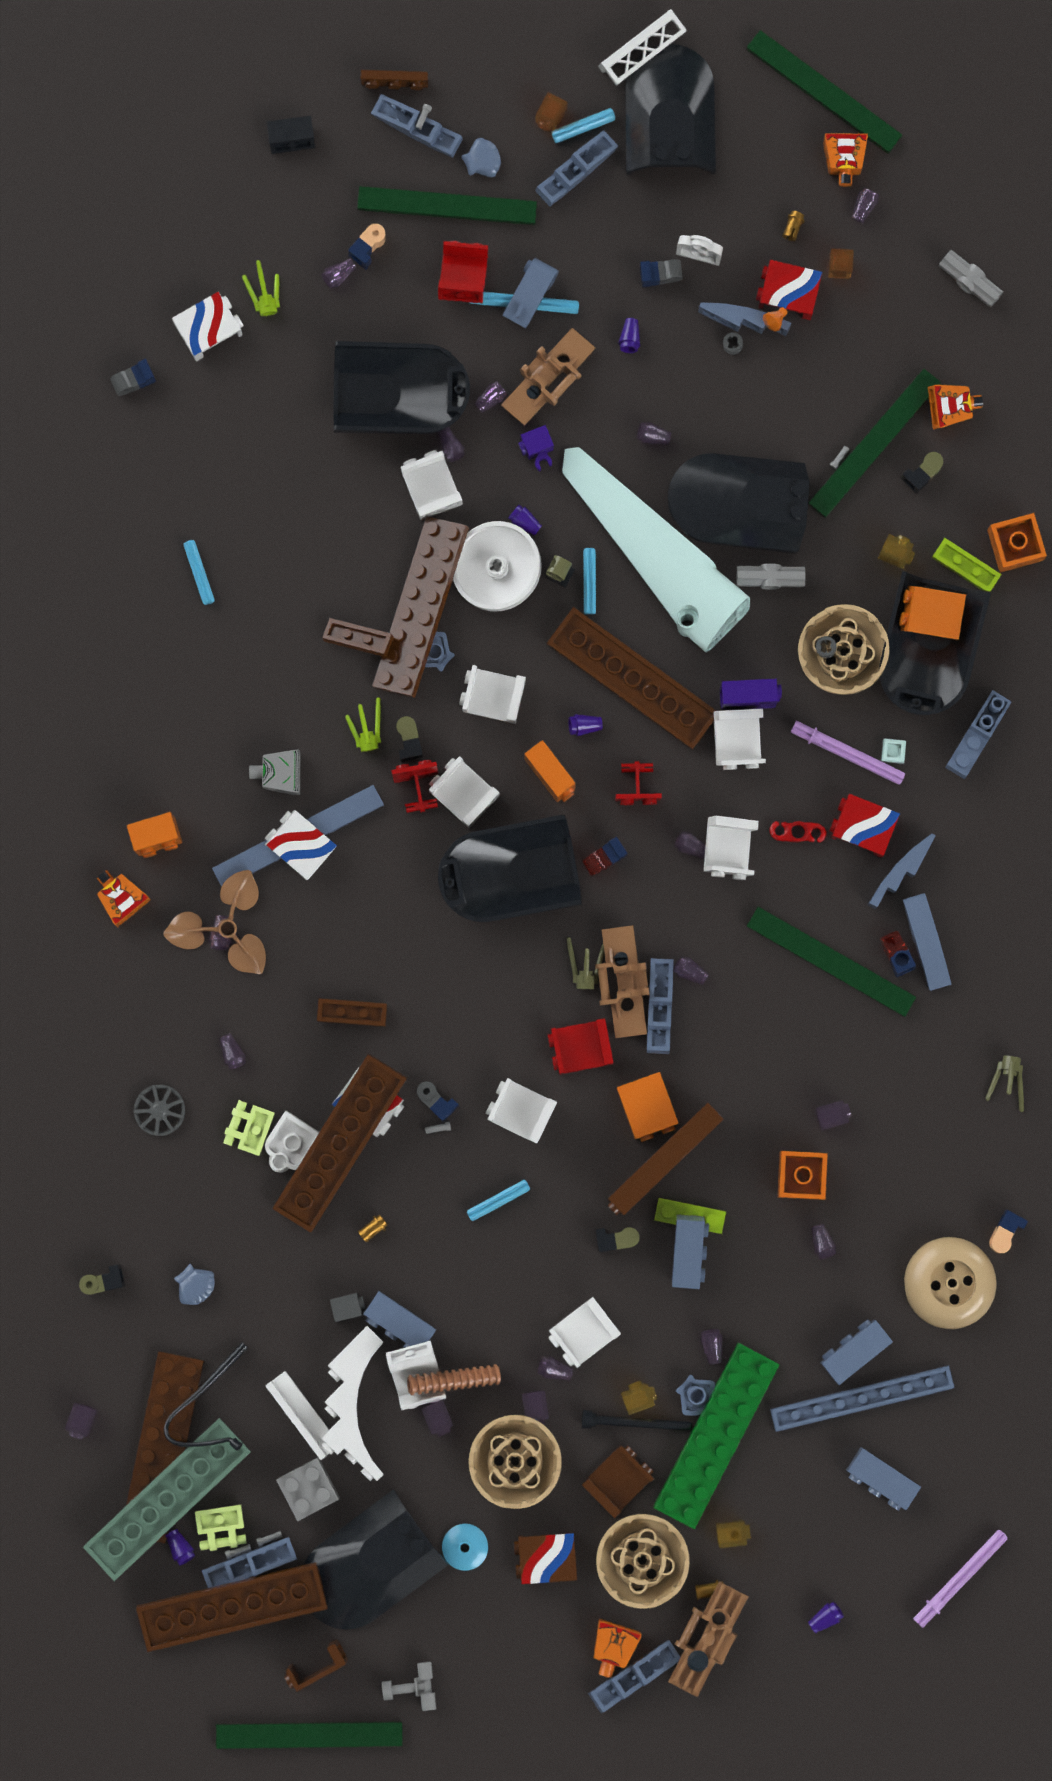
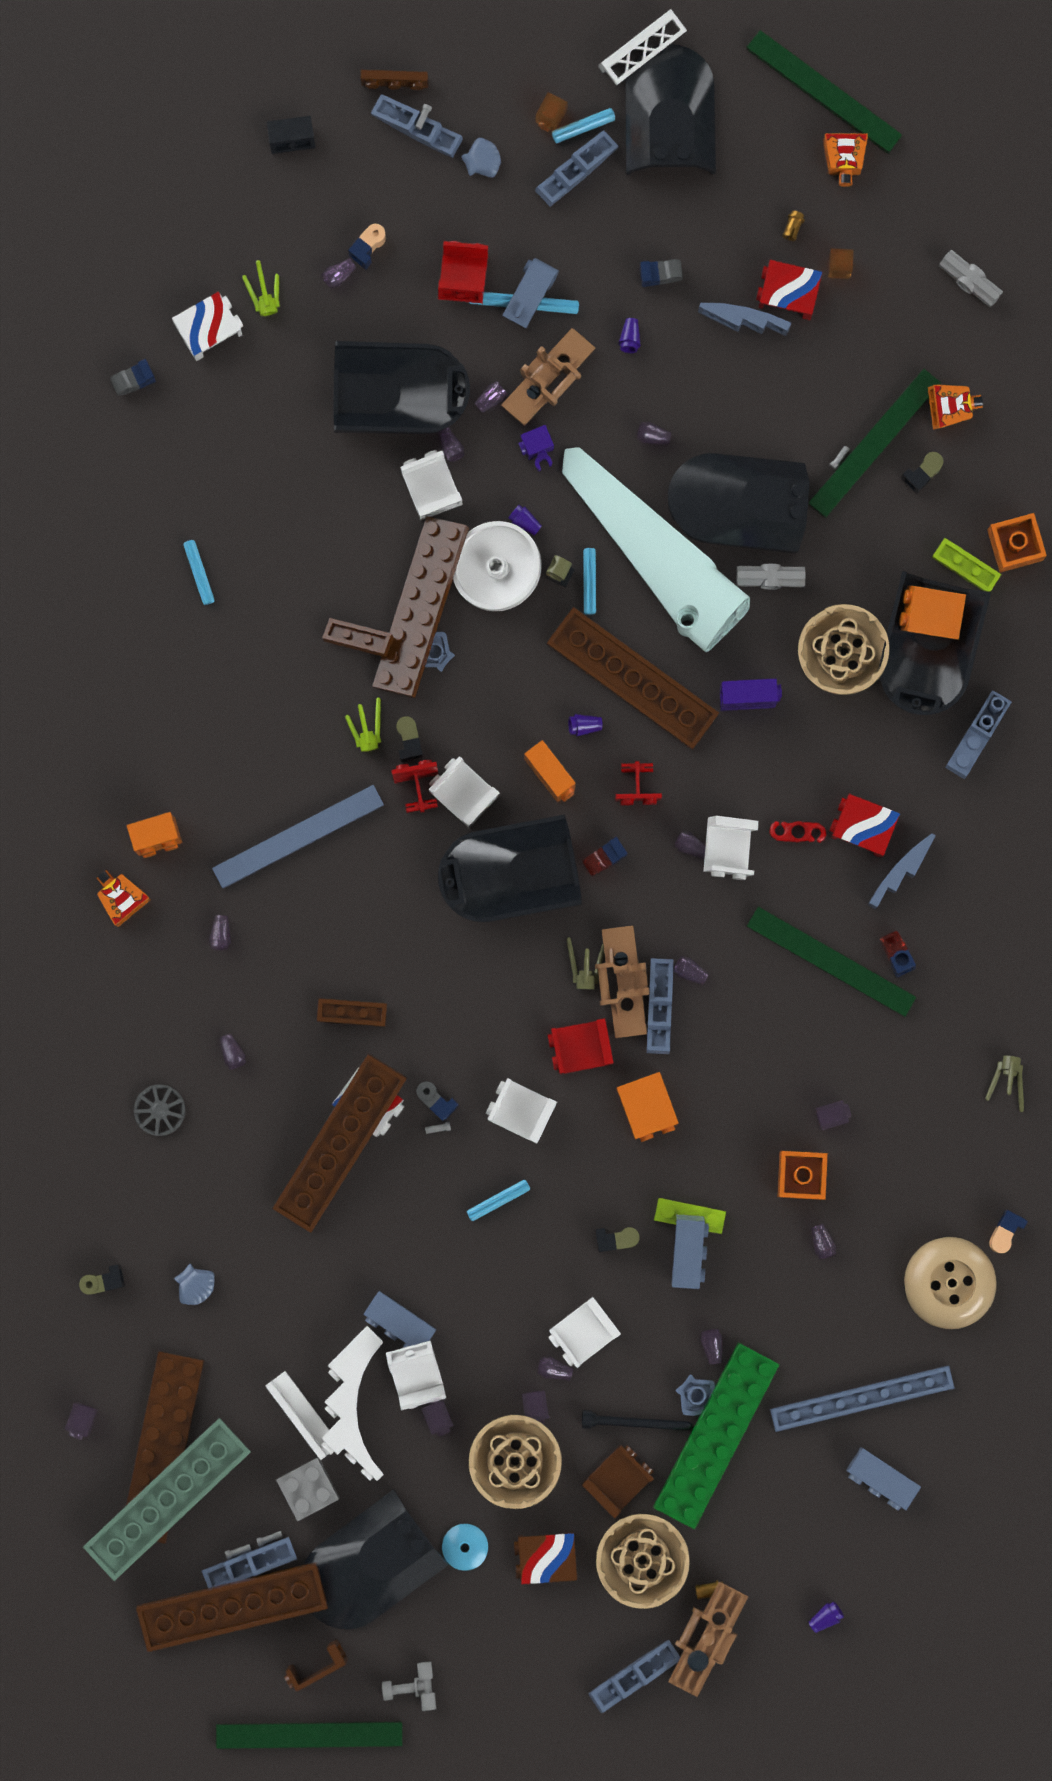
medium nougat plant [163,870,266,974] -> none
black piece [164,1342,248,1451] -> none
dark purple cone [166,1529,195,1566] -> none
yellowish green plate [195,1504,247,1551] -> none
yellowish green plate [223,1100,275,1156] -> none
light grey torso [249,750,301,795] -> none
panel [265,810,337,880] -> none
white plate [265,1110,319,1173] -> none
dark grey brick [330,1293,366,1322] -> none
dark green tile [357,186,537,225] -> none
pearl gold pin [358,1214,388,1243] -> none
nougat piece [407,1364,501,1396] -> none
white panel [459,665,526,724] -> none
orange torso [594,1618,642,1678] -> none
reddish brown brick [607,1103,724,1216] -> none
clear yellow brick [621,1380,657,1415] -> none
white plate [676,235,723,266] -> none
white panel [714,709,766,770] -> none
clear yellow brick [716,1520,751,1548] -> none
dark grey bush [723,333,743,355] -> none
orange rock [763,307,787,332] -> none
lavender axle [790,720,905,785] -> none
dark grey bush [816,636,837,658] -> none
sand blue brick [820,1319,893,1385] -> none
clear purple cone [851,188,879,223] -> none
clear yellow brick [878,534,915,569] -> none
light aqua tile [881,738,906,764] -> none
sand blue slope [903,893,951,991] -> none
lavender axle [913,1530,1008,1628] -> none

